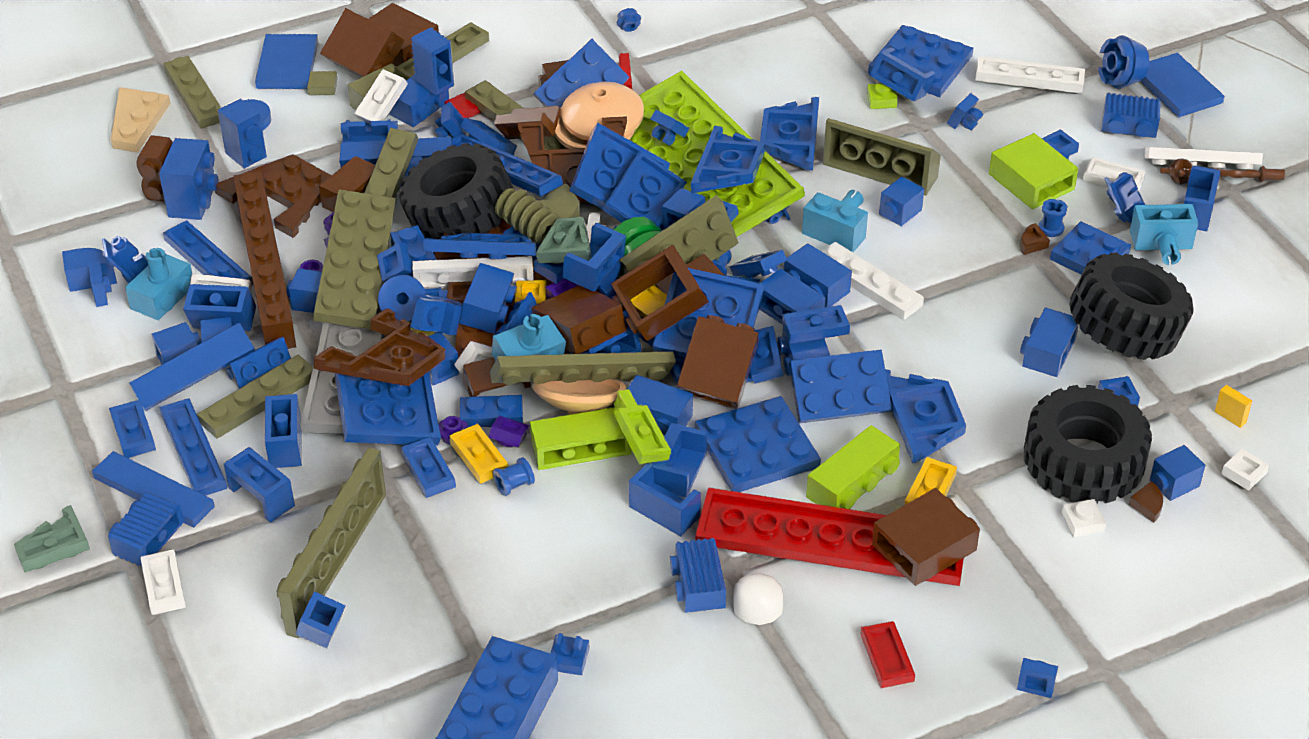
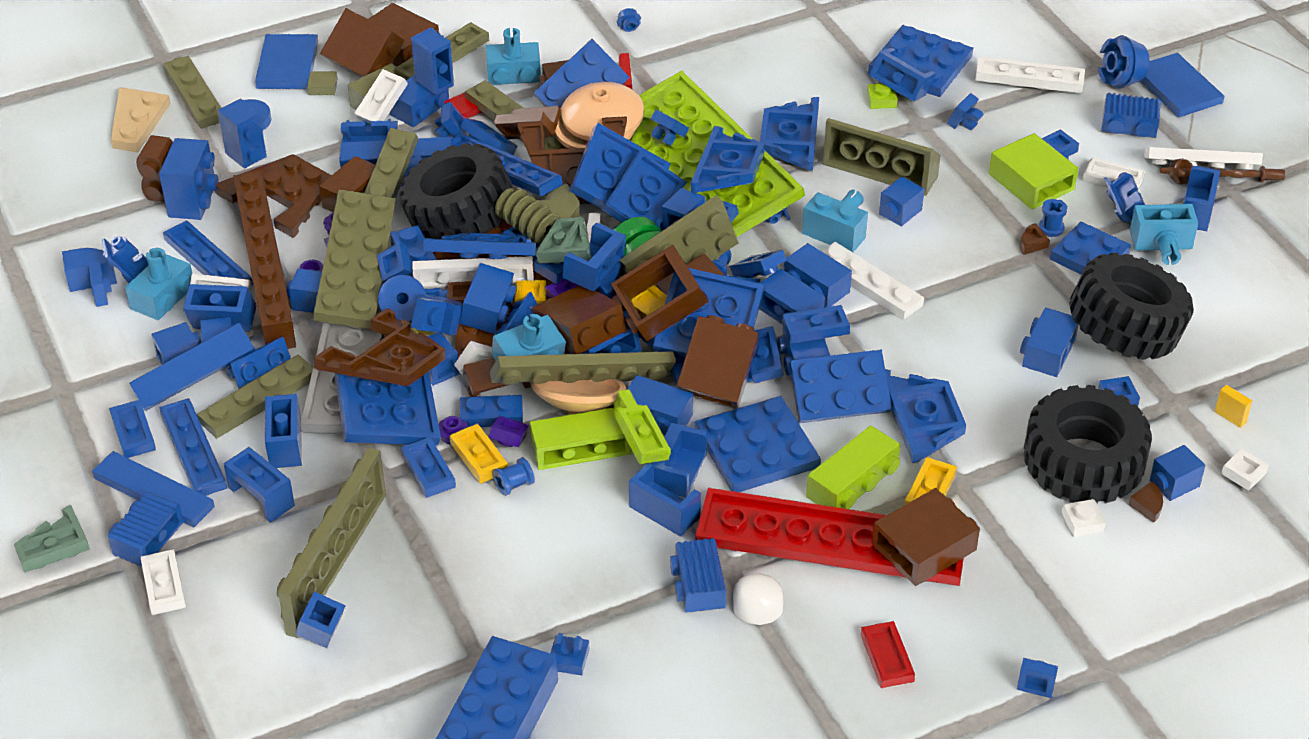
none -> dark azure brick [486,28,541,85]

